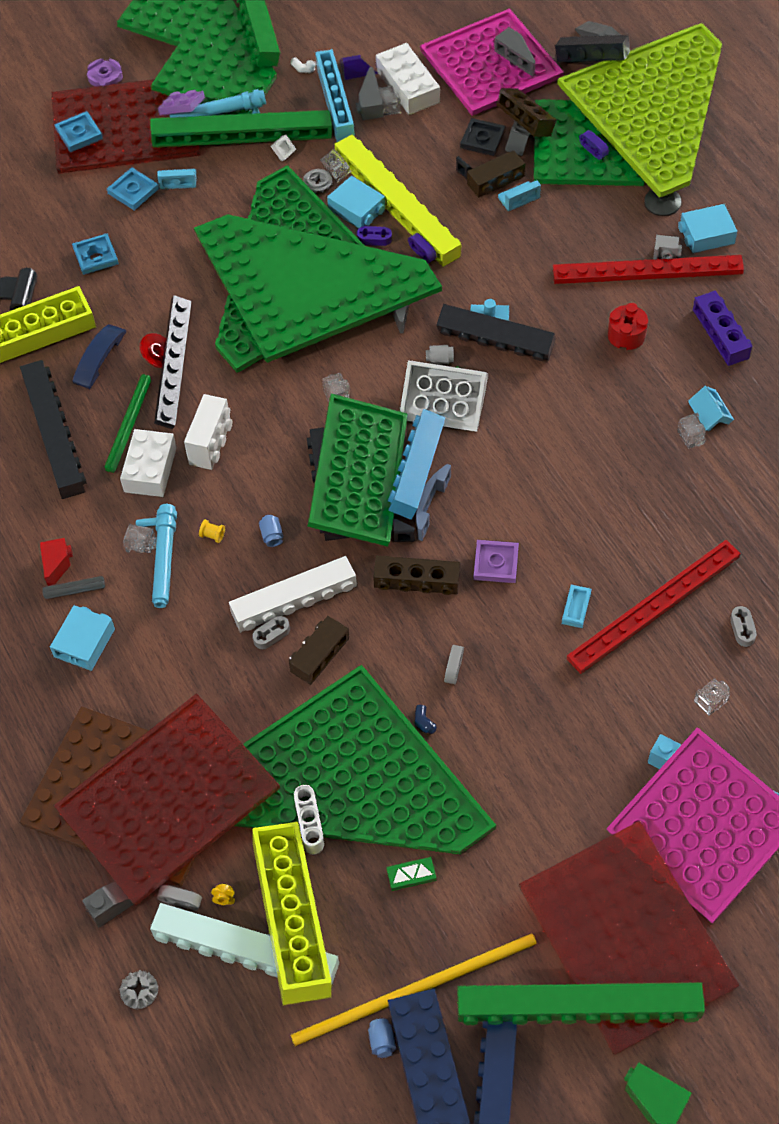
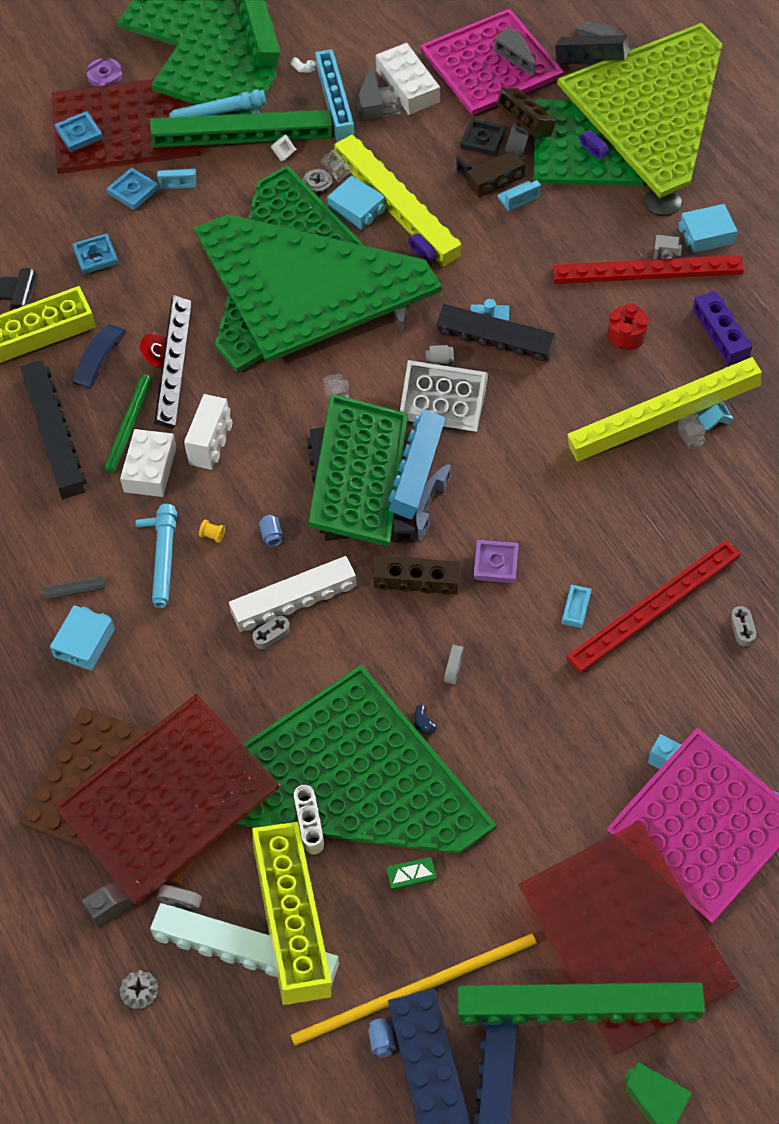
red slope [40,538,73,586] -> none
clear brick [123,524,157,553] -> none
medium lavender plate [158,90,205,115] -> none
yellow plate [211,884,235,905] -> none
dark brown brick [289,616,349,685] -> none
dark purple slope [339,55,379,80] -> none
dark purple beam [357,226,392,246] -> none
clear brick [694,678,730,716] -> none
none -> neon yellow brick [568,357,762,462]

